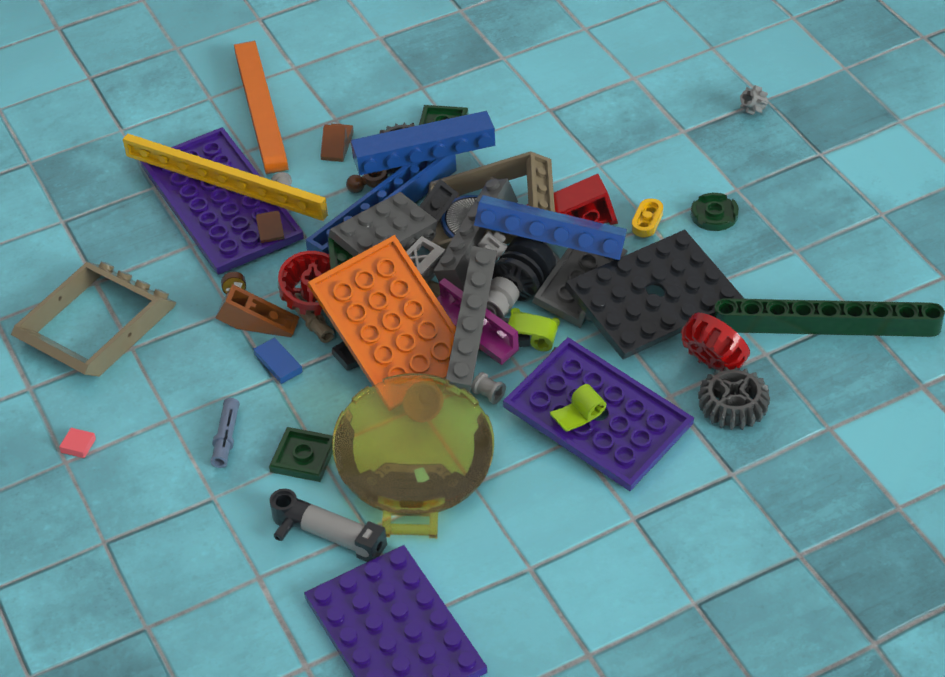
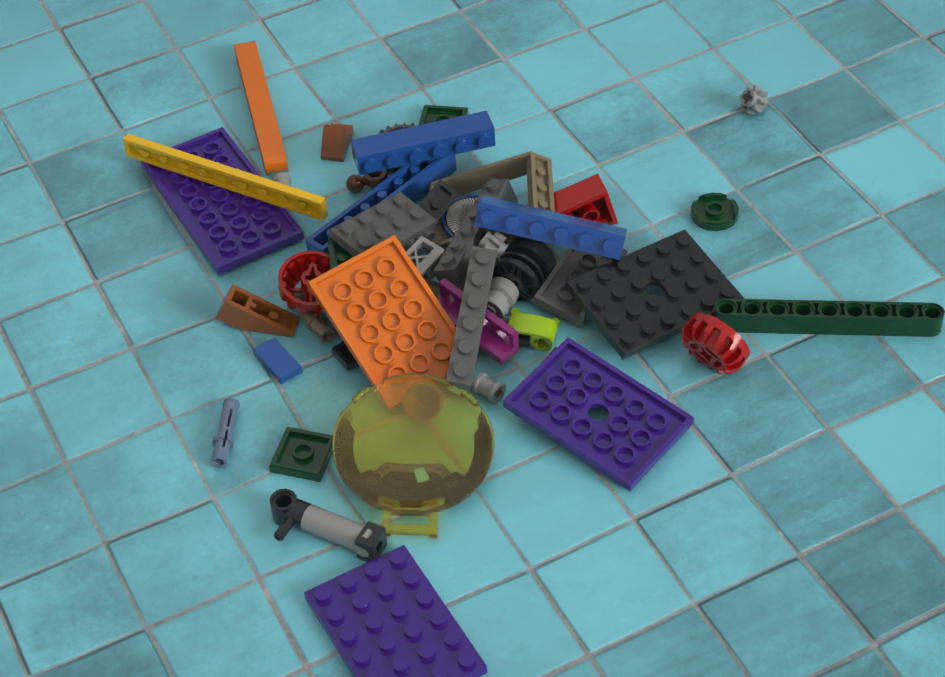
dark tan window [11,261,176,377] -> none
coral tile [59,428,96,458] -> none
tile [221,272,246,294] -> none
reddish brown slope [256,211,285,243] -> none
lime panel [550,384,607,431] -> none
yellow plate [632,198,663,238] -> none
dark grey gear [698,366,770,431] -> none

